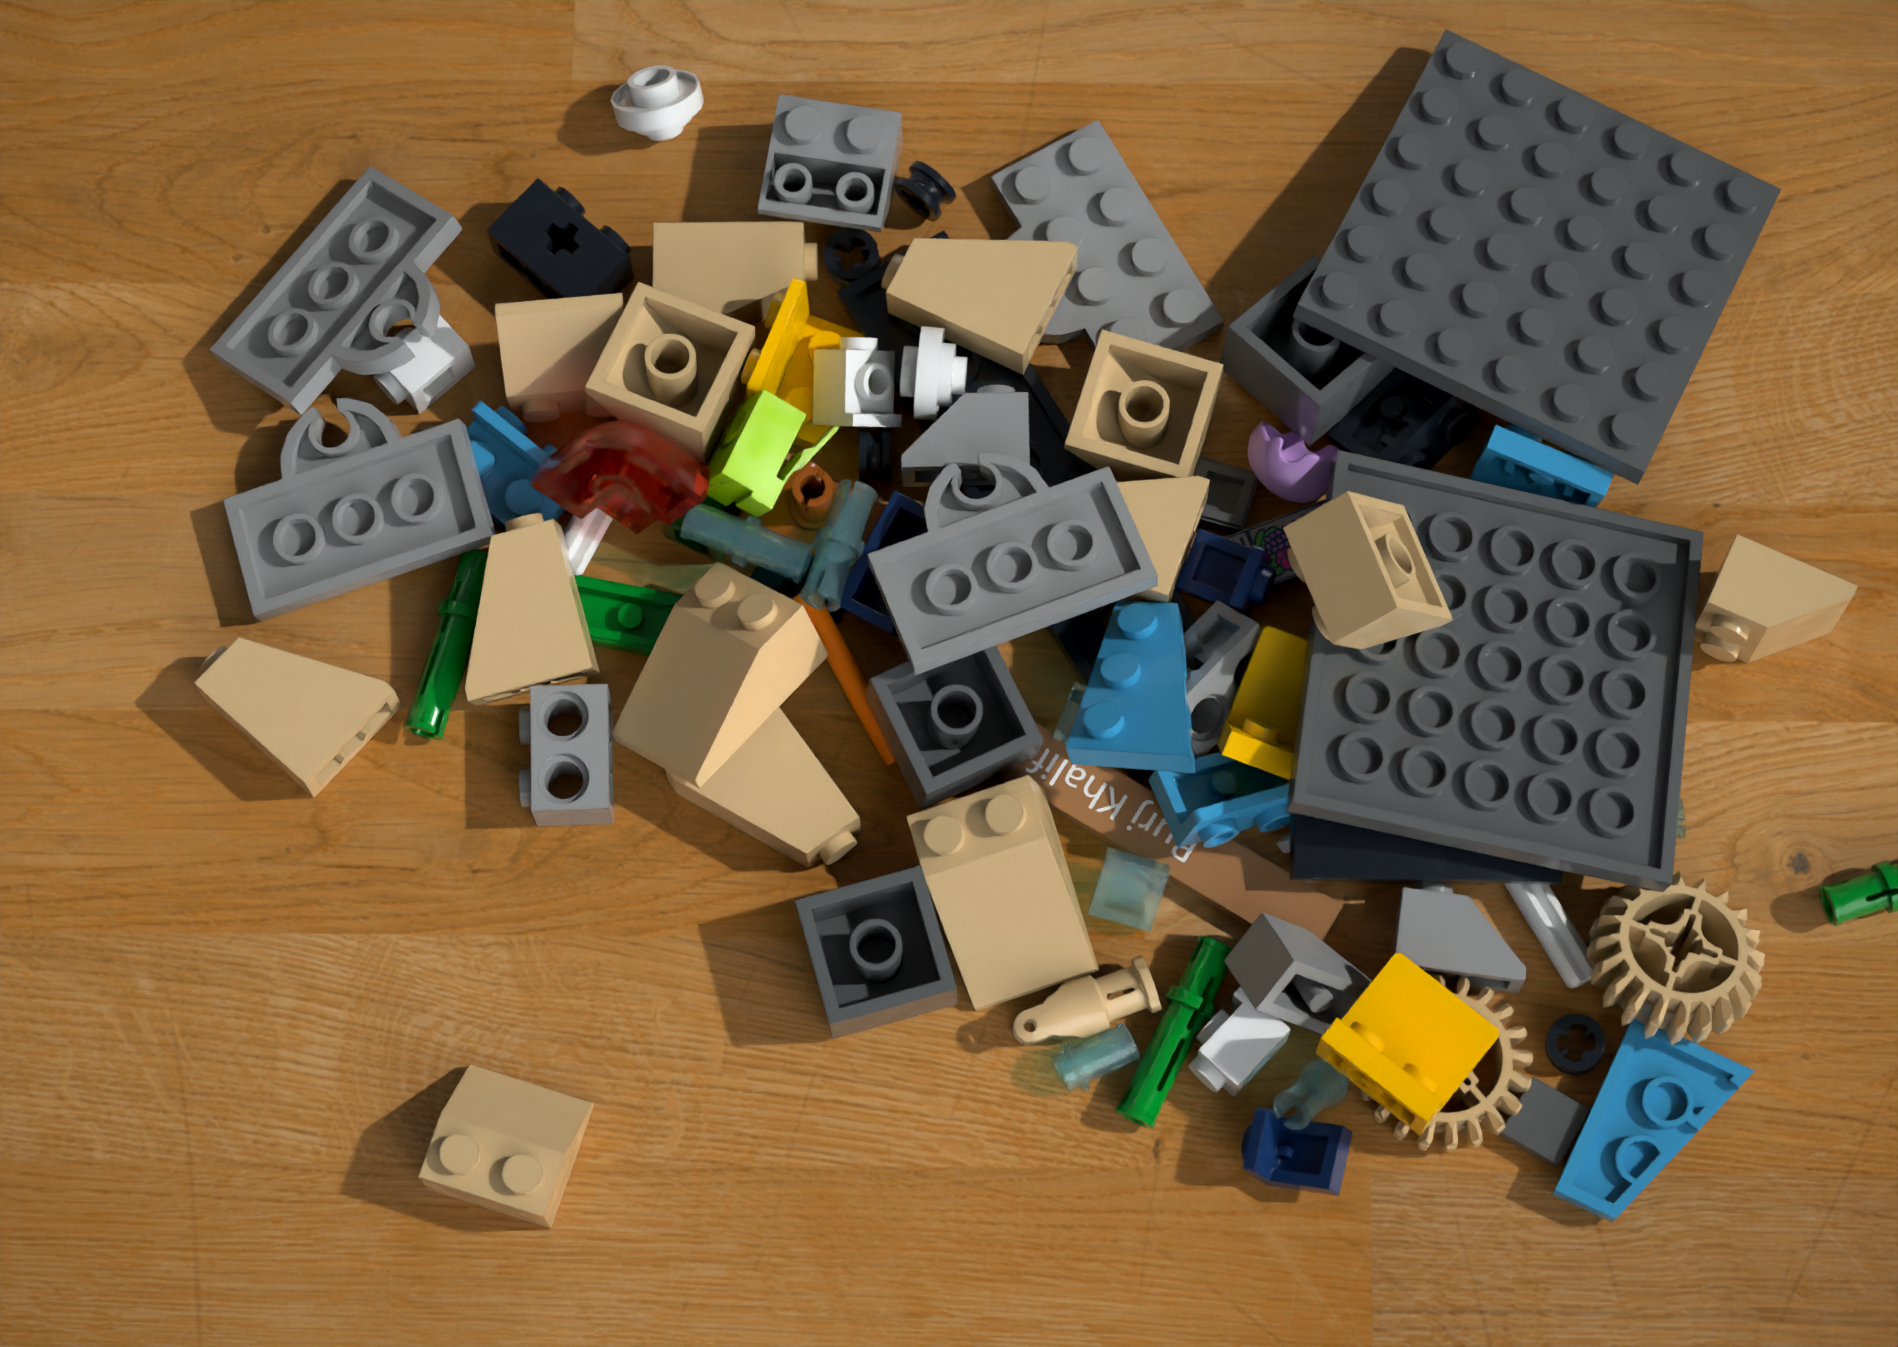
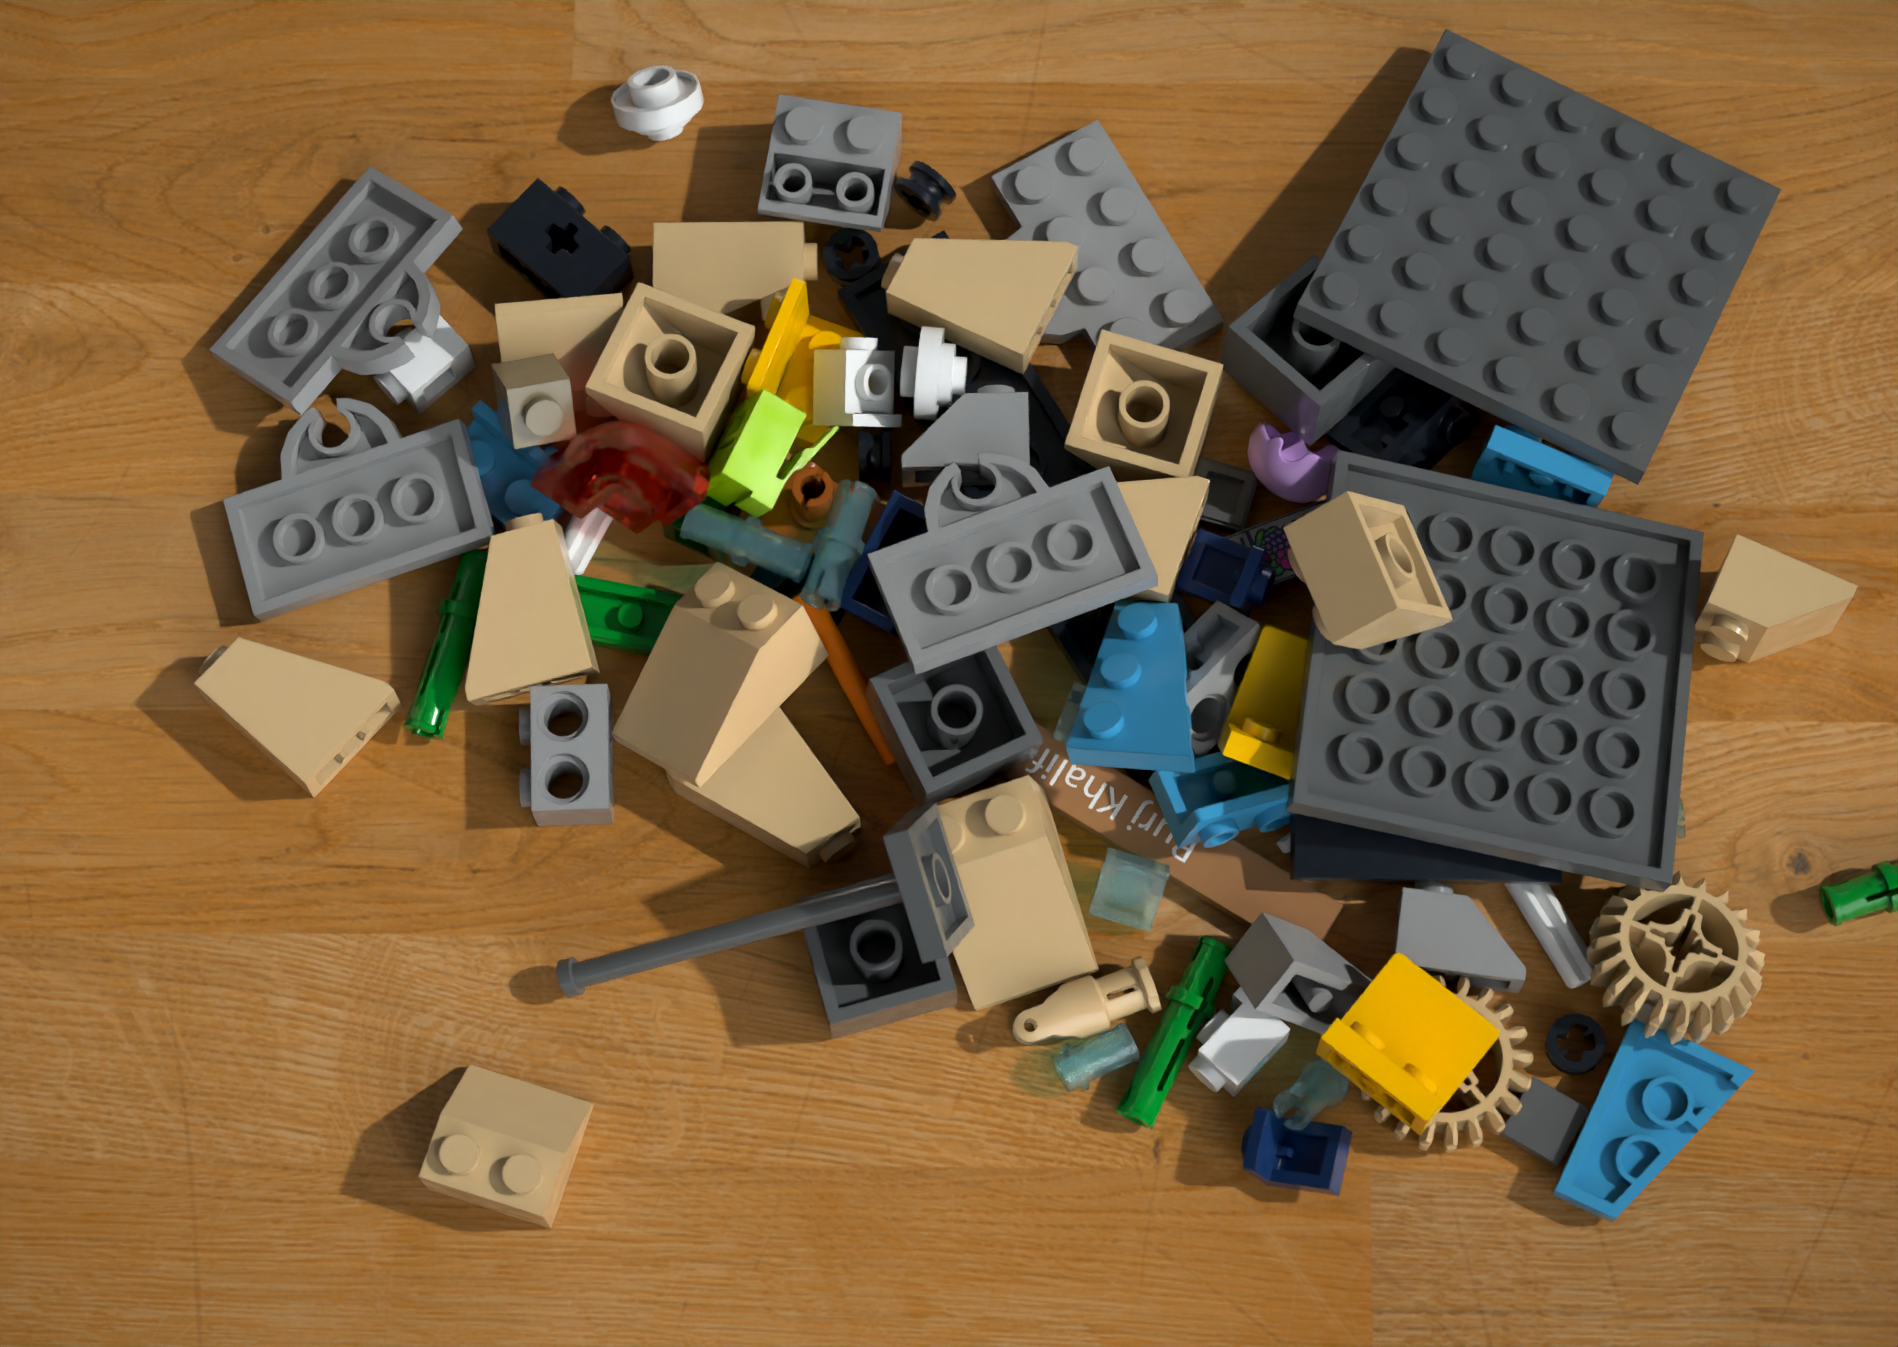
none -> dark tan brick [491,353,577,449]
none -> dark grey tile [557,802,975,998]

